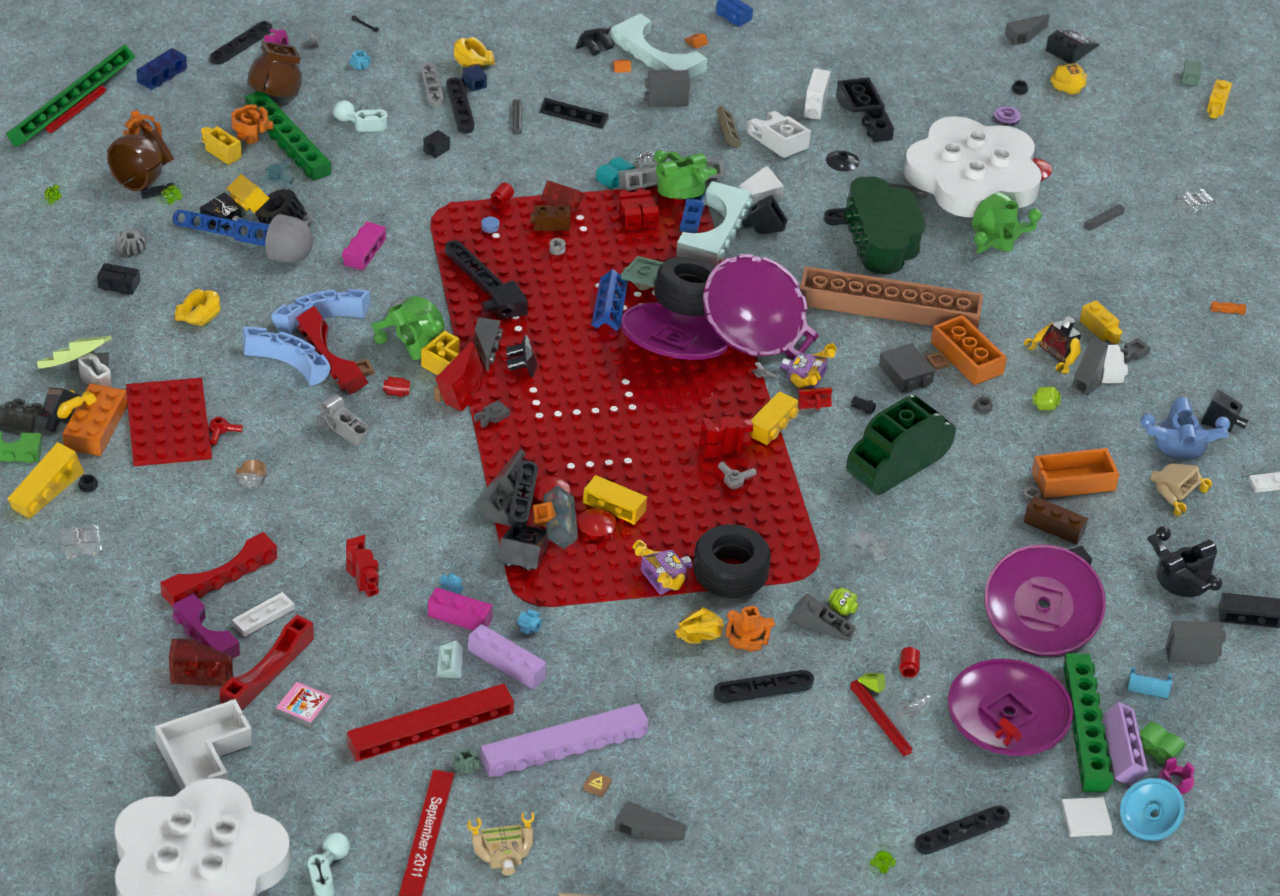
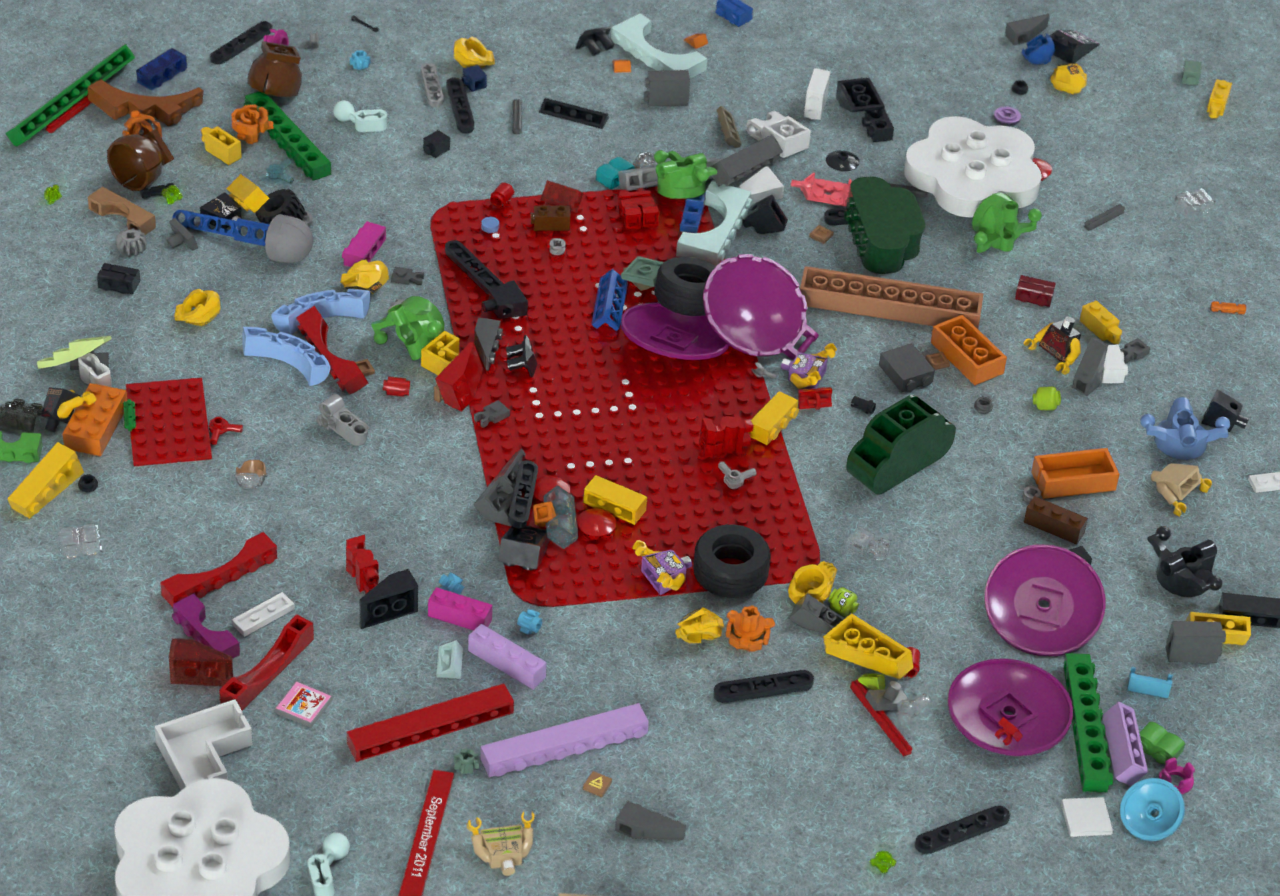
none -> dark orange arch [88,80,203,127]
none -> medium nougat arch [88,187,156,235]
none -> green axle [123,399,136,431]
none -> dark grey tile [167,218,198,251]
none -> yellow helmet [340,260,389,295]
none -> black slope [359,569,418,629]
none -> dark grey plate [391,267,425,285]
none -> dark grey brick [711,134,783,187]
none -> yellow helmet [788,561,837,604]
none -> coral plate [791,172,852,207]
none -> medium nougat tile [809,225,834,244]
none -> yellow wedge [823,613,913,679]
none -> dark grey tile [865,681,911,711]
none -> dark red brick [1015,275,1056,307]
none -> blue cylinder [1021,33,1055,65]
none -> yellow brick [1185,612,1251,645]

